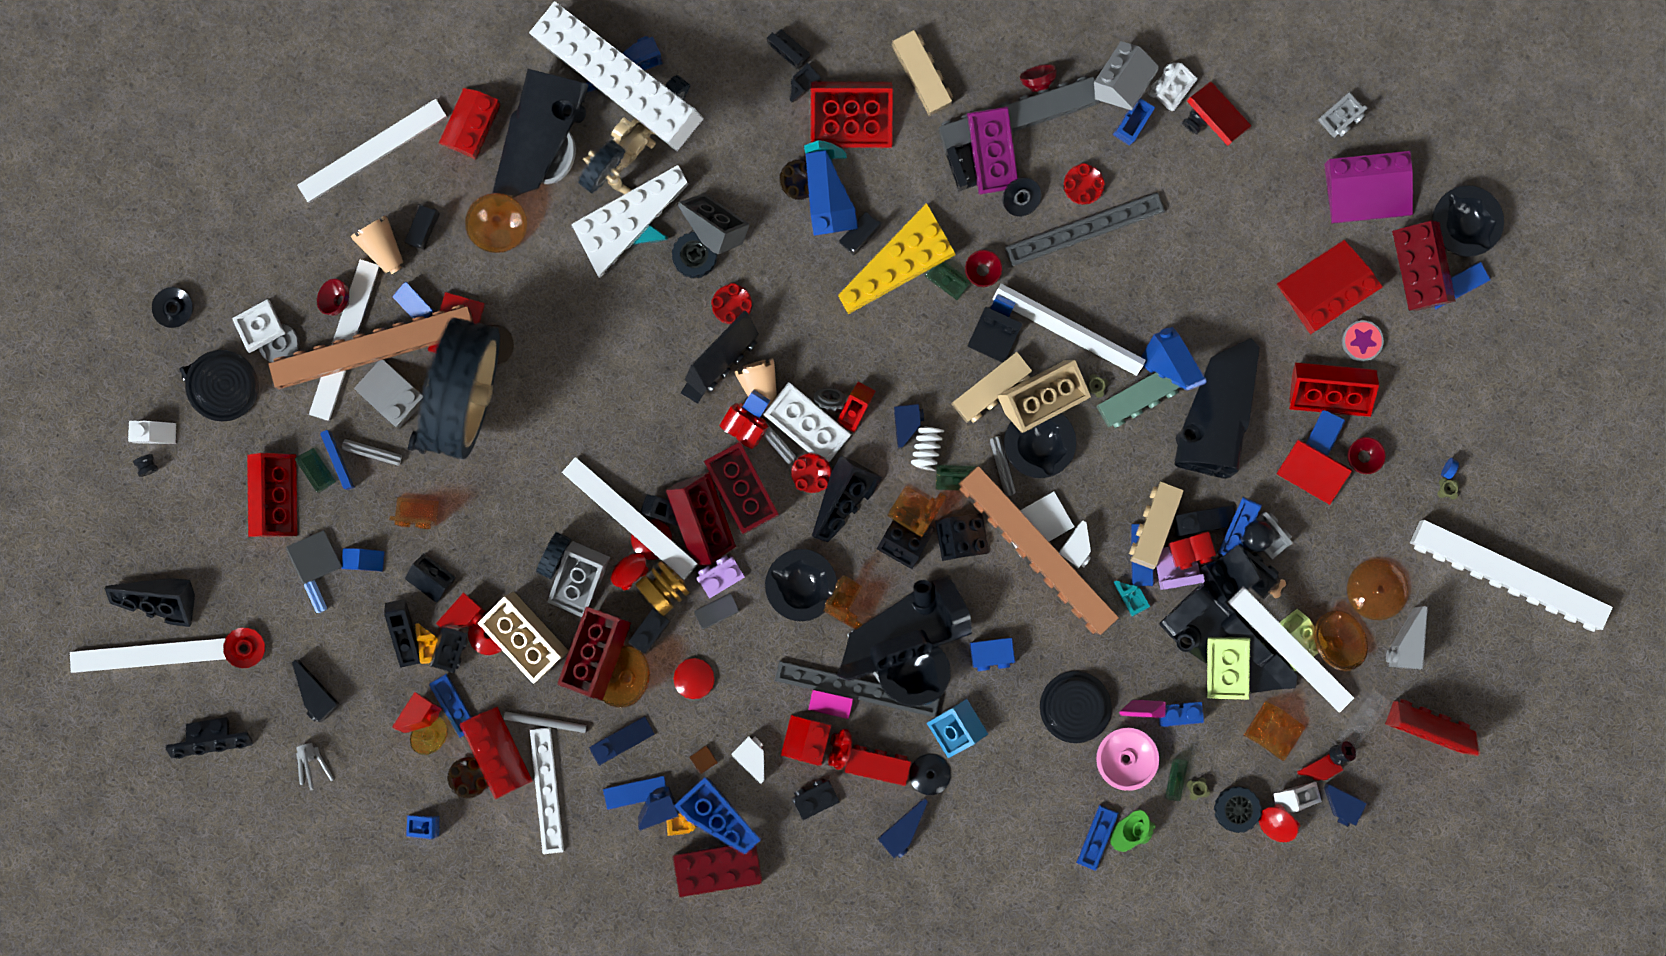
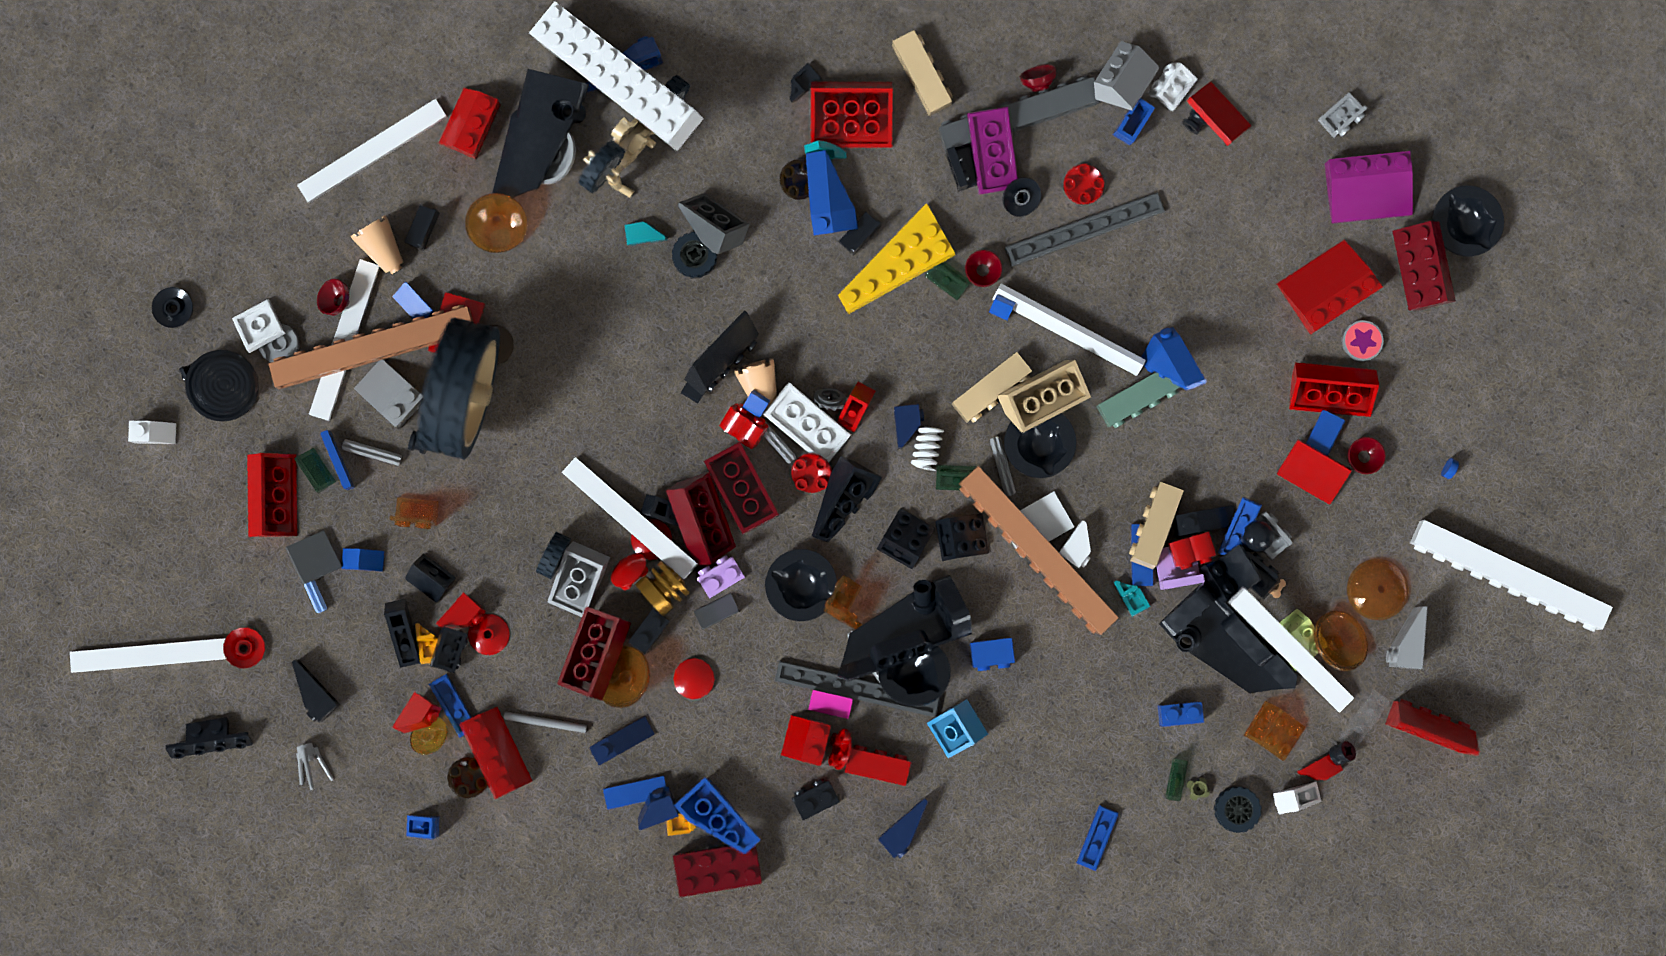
black wedge [104,578,195,627] -> none
black wheel [133,454,158,477] -> none
tan slope [478,591,569,684] -> none
white tile [530,727,564,854] -> none
white wing [571,165,689,278] -> none
reddish brown tile [689,746,718,774] -> none
red dish [711,283,752,325] -> none
white slope [731,736,764,783] -> none
black bracket [767,29,810,70] -> none
clear orange bracket [887,486,947,537] -> none
black dish [909,754,951,795] -> none
black bracket [967,307,1022,363] -> none
black piece [1040,671,1112,743] -> none
olive plate [1087,374,1108,398] -> none
bright pink dish [1096,728,1159,791] -> none
bright green piece [1110,810,1156,852] -> none
dark pink slope [1119,700,1166,718] -> none
black panel [1174,338,1260,479] -> none
yellowish green tile [1207,637,1250,699] -> none
red dish [1259,804,1300,842] -> none
dark blue slope [1324,784,1367,827] -> none
blue tile [1435,262,1490,309] -> none
olive plate [1437,478,1459,500] -> none

